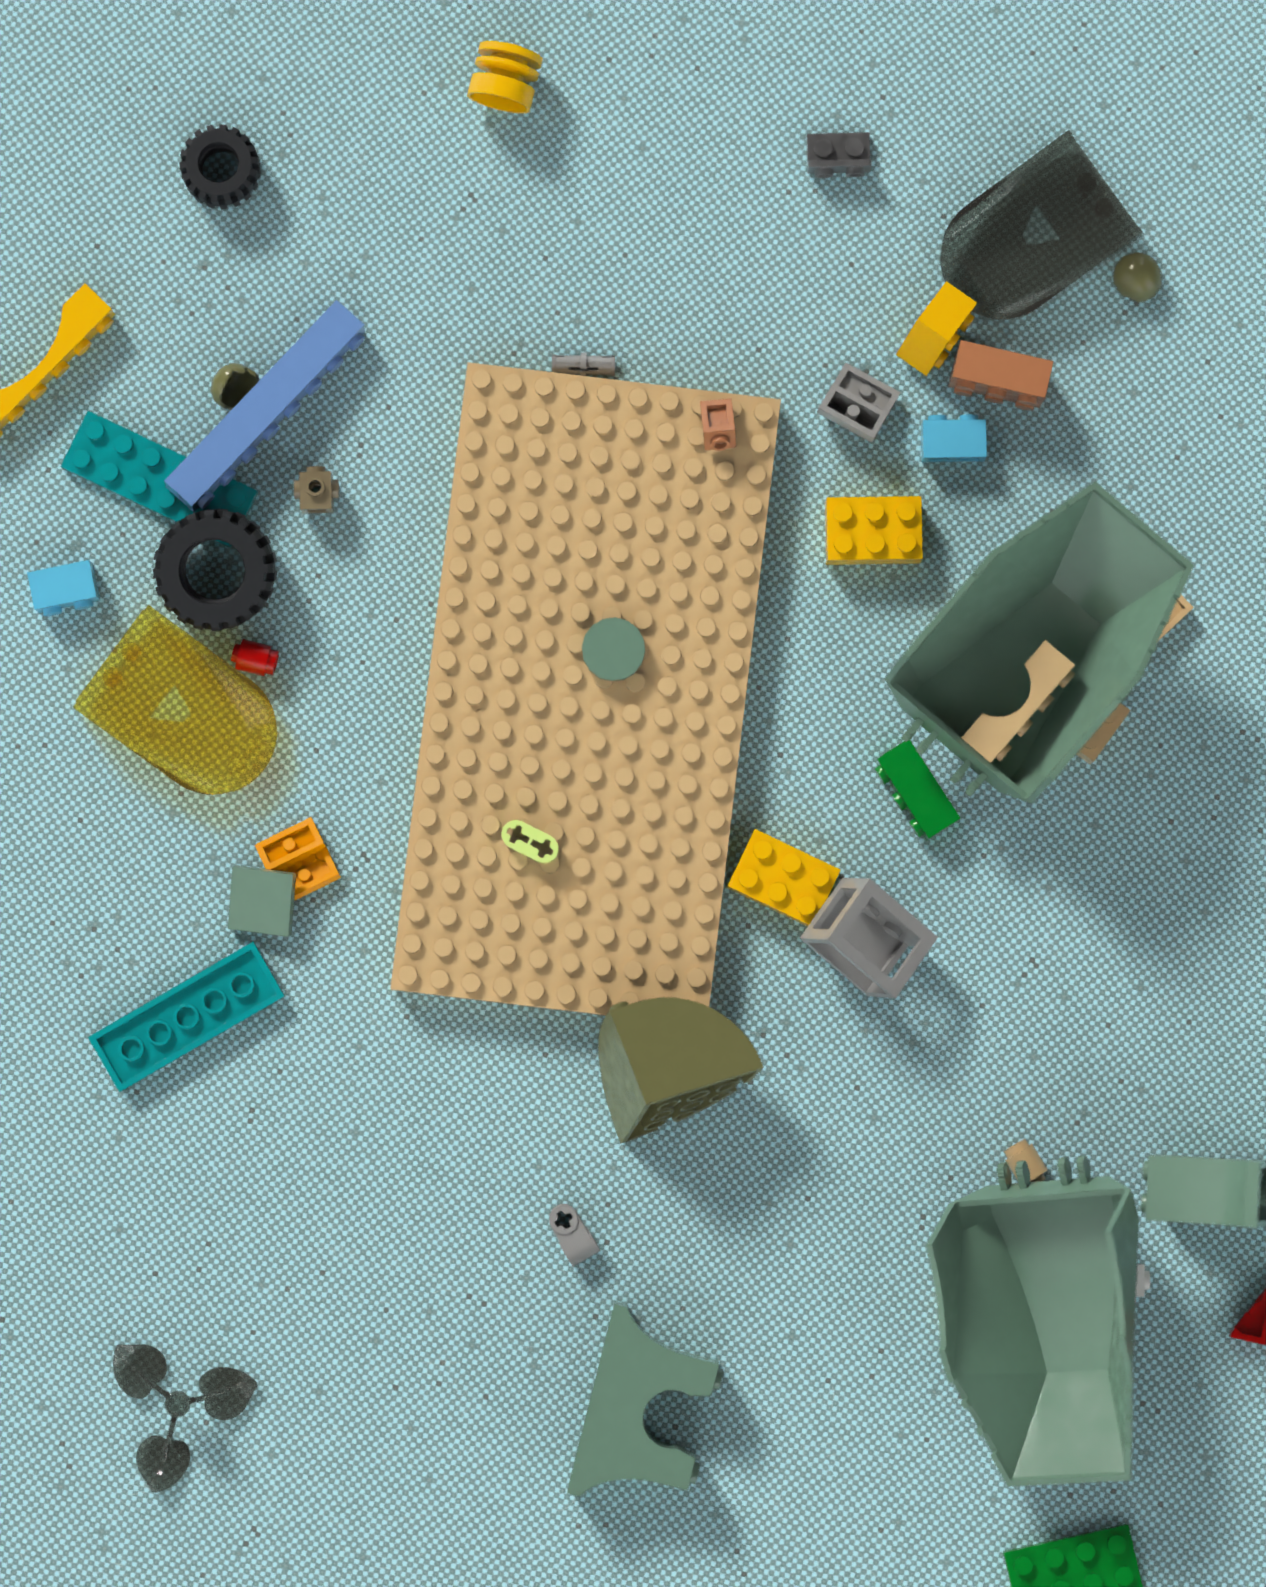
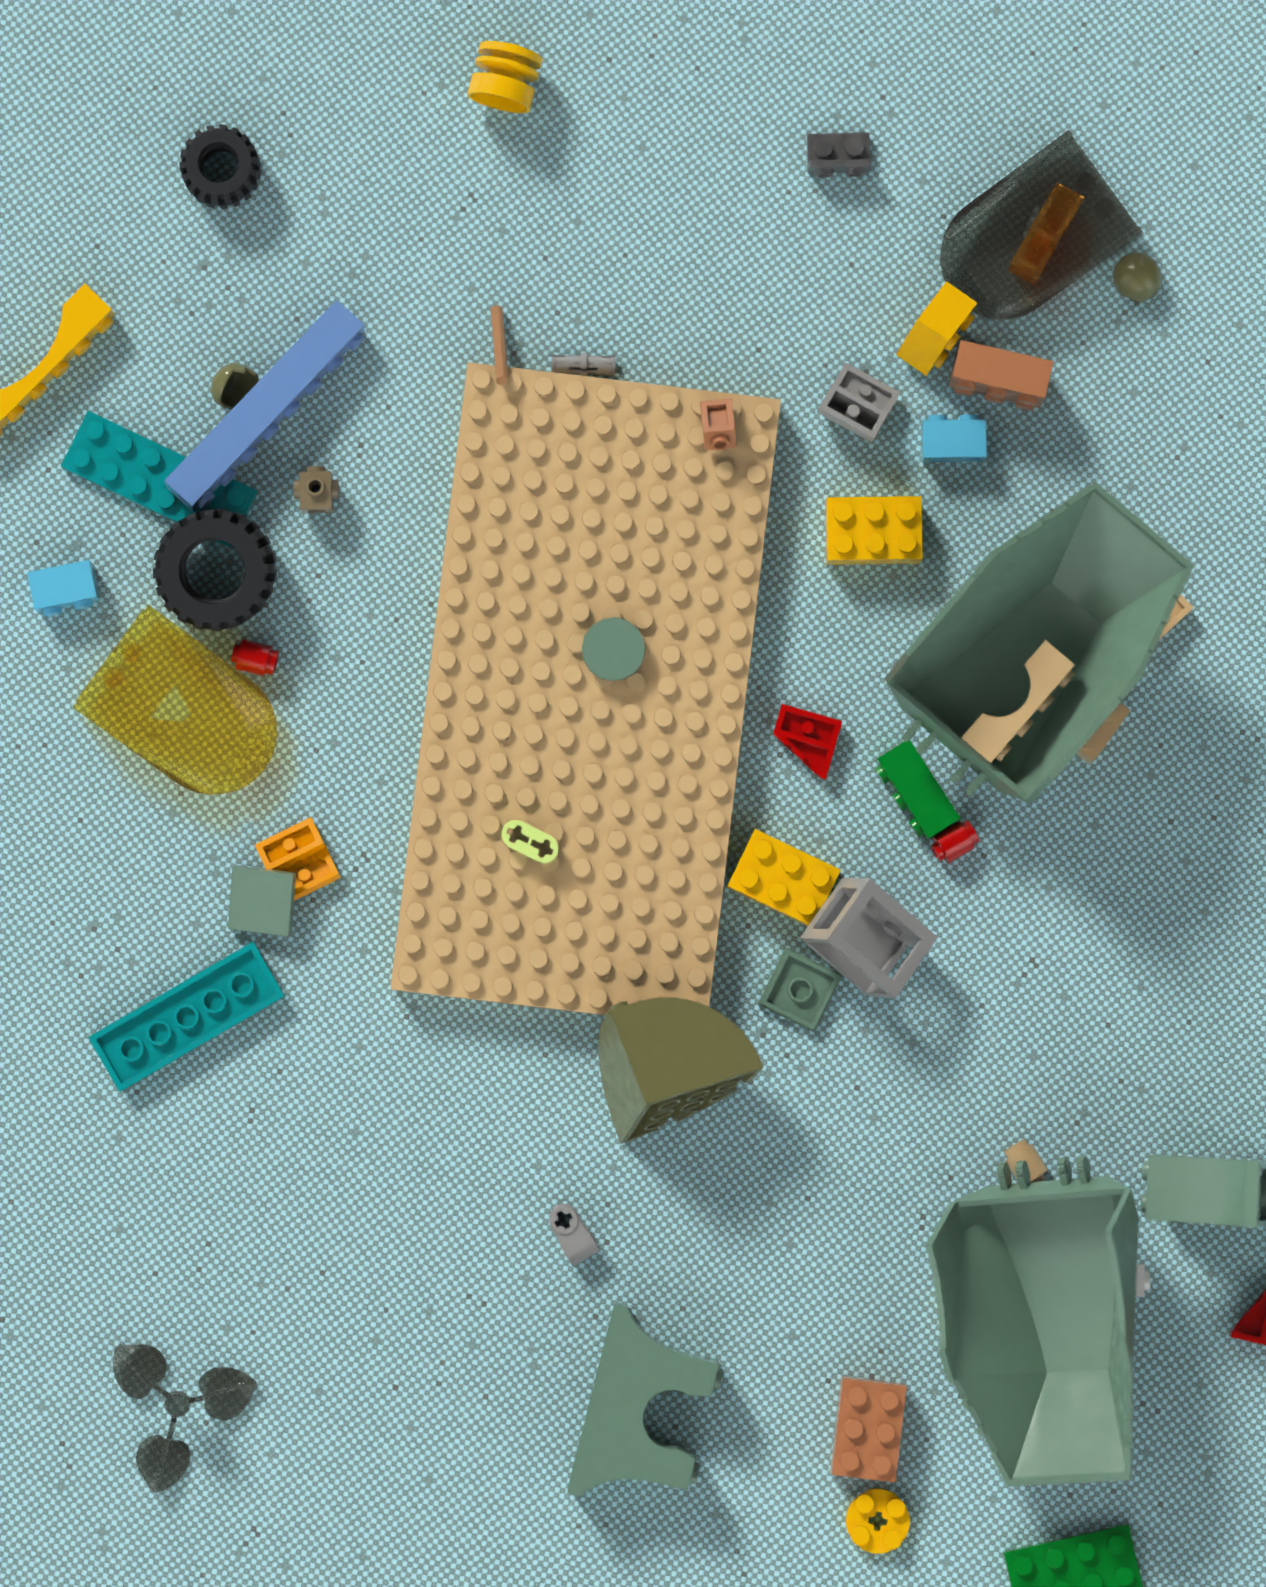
none -> medium nougat bar [490,306,509,385]
none -> sand green tile [758,947,843,1032]
none -> red wing [773,704,842,780]
none -> nougat brick [830,1376,907,1483]
none -> yellow plate [845,1488,910,1554]
none -> red brick [930,820,979,864]
none -> clear orange slope [1008,182,1084,285]

